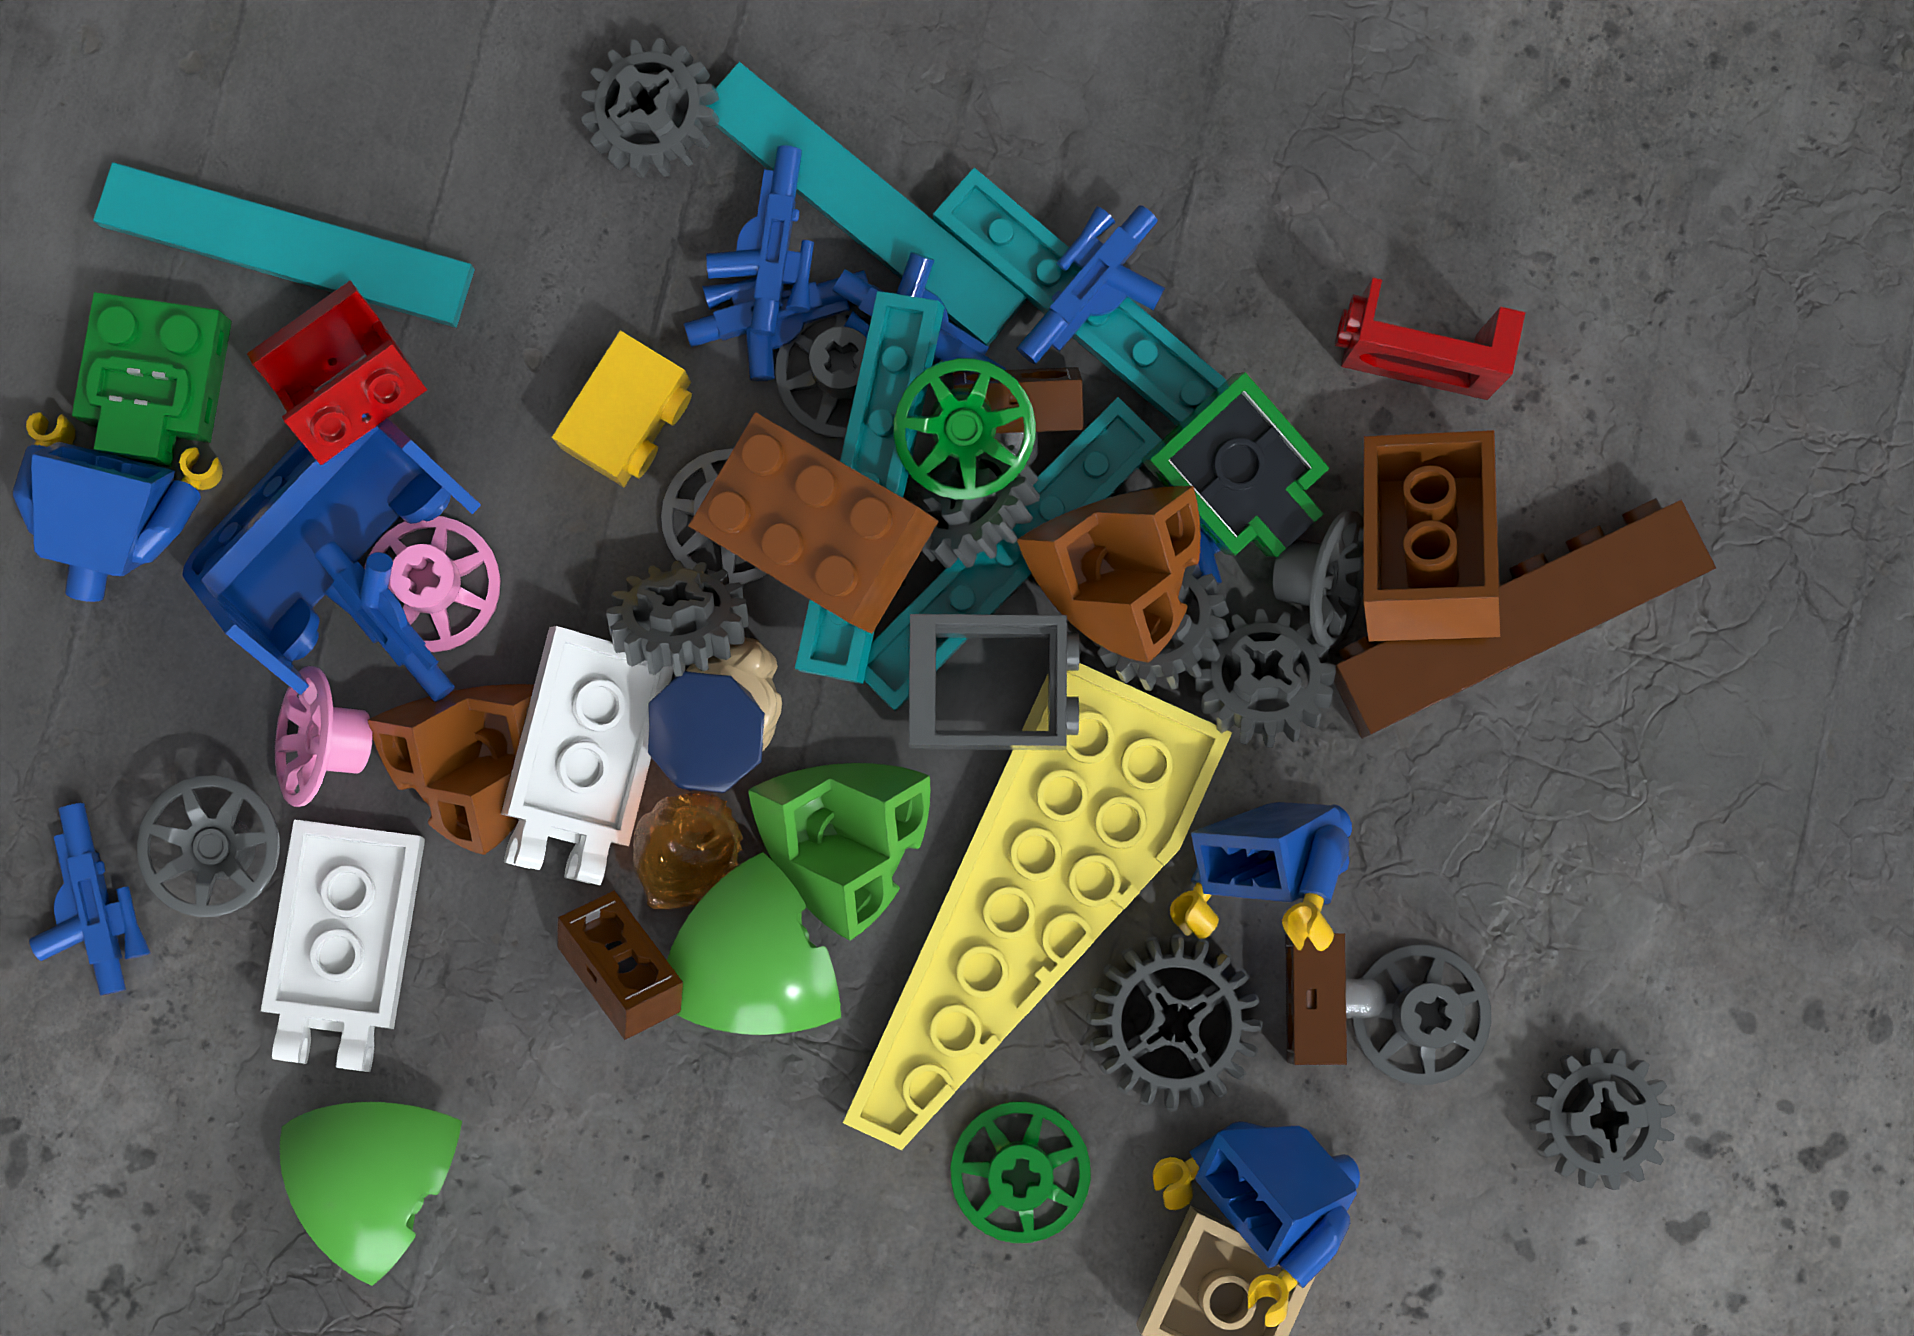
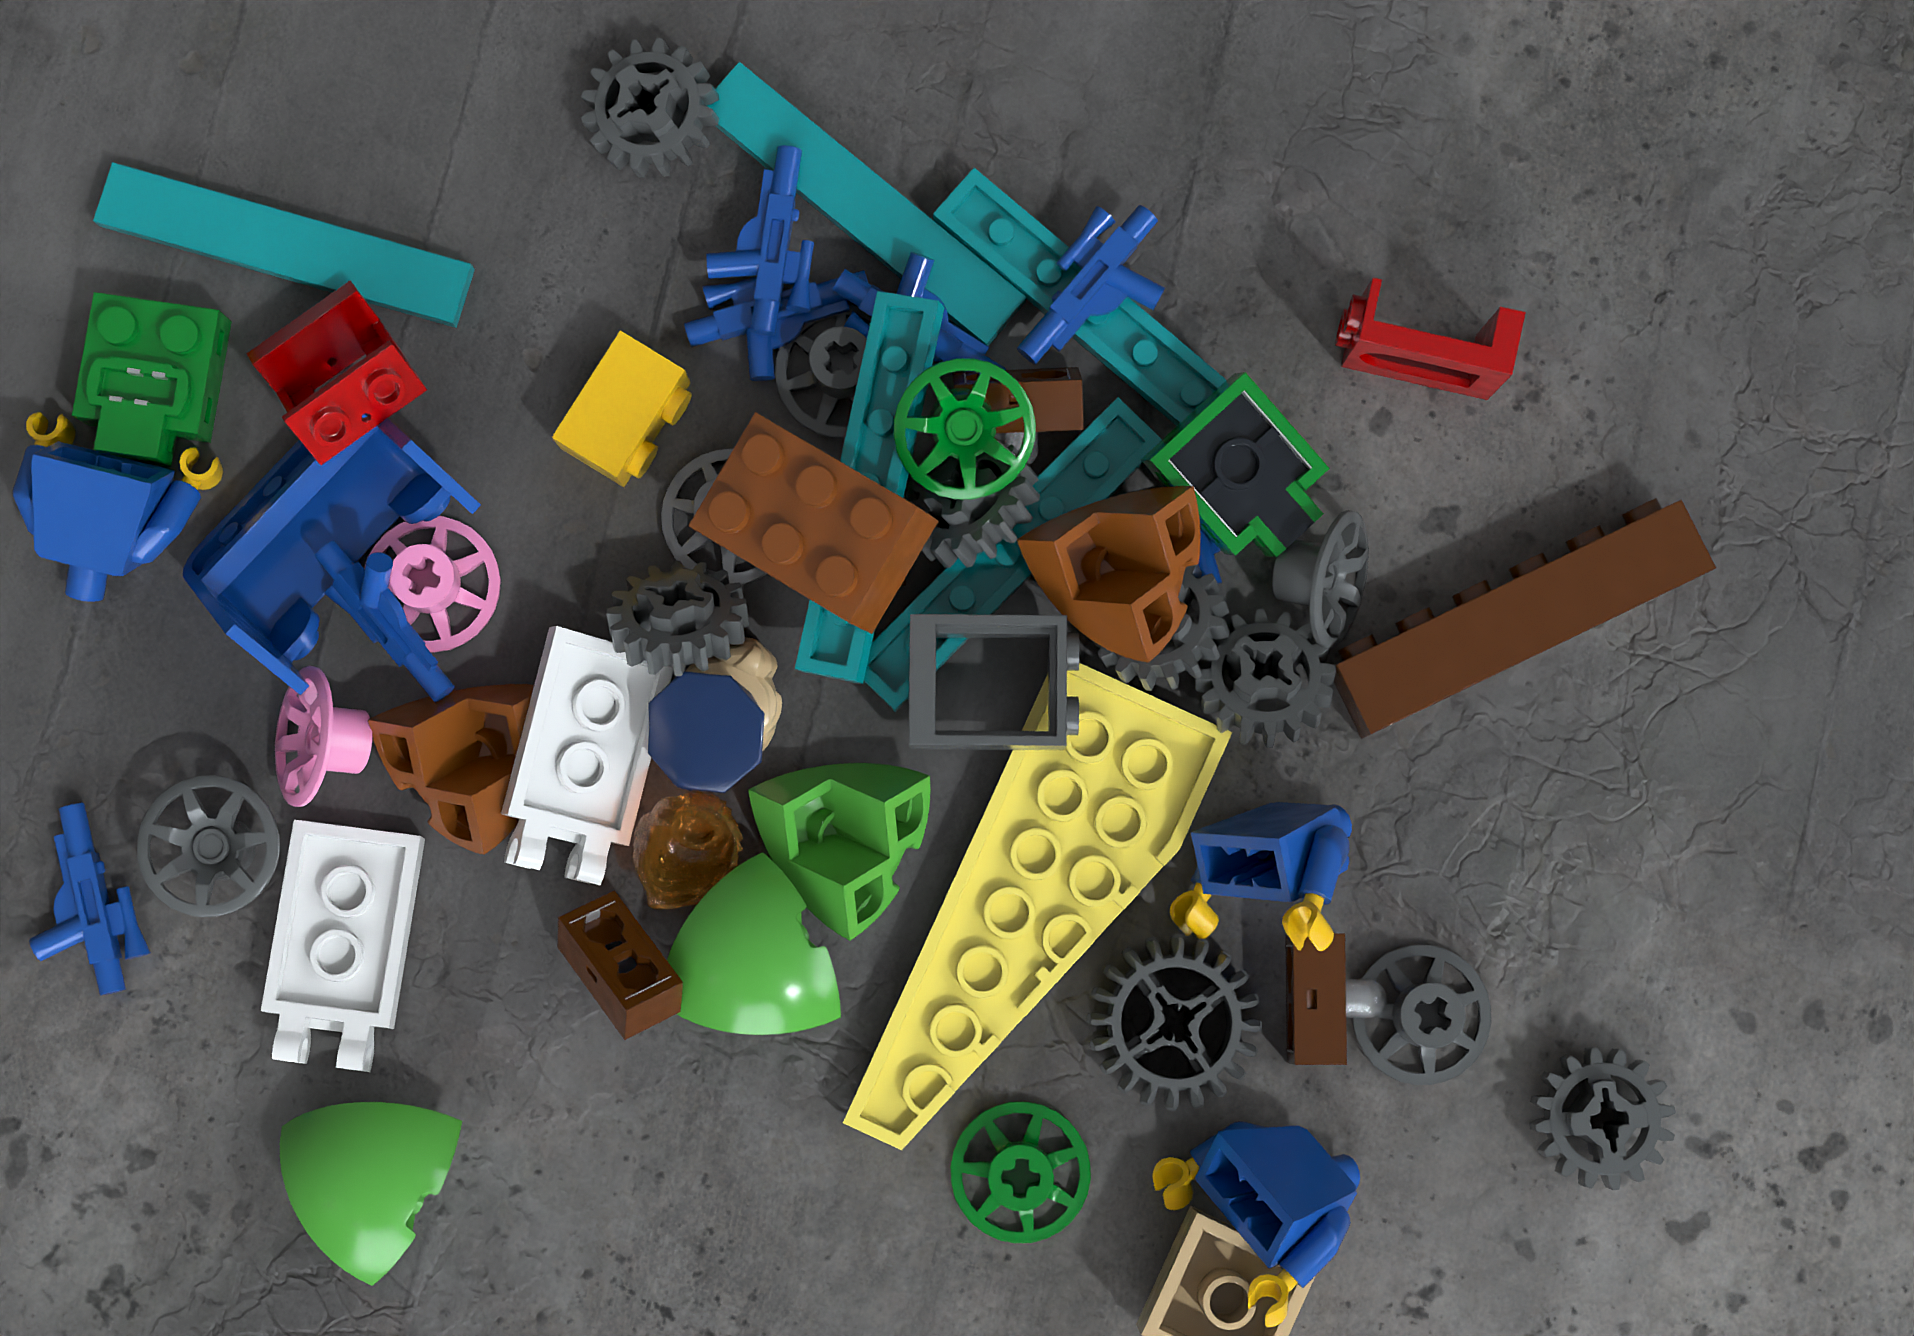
dark orange brick [1364,430,1501,641] -> none

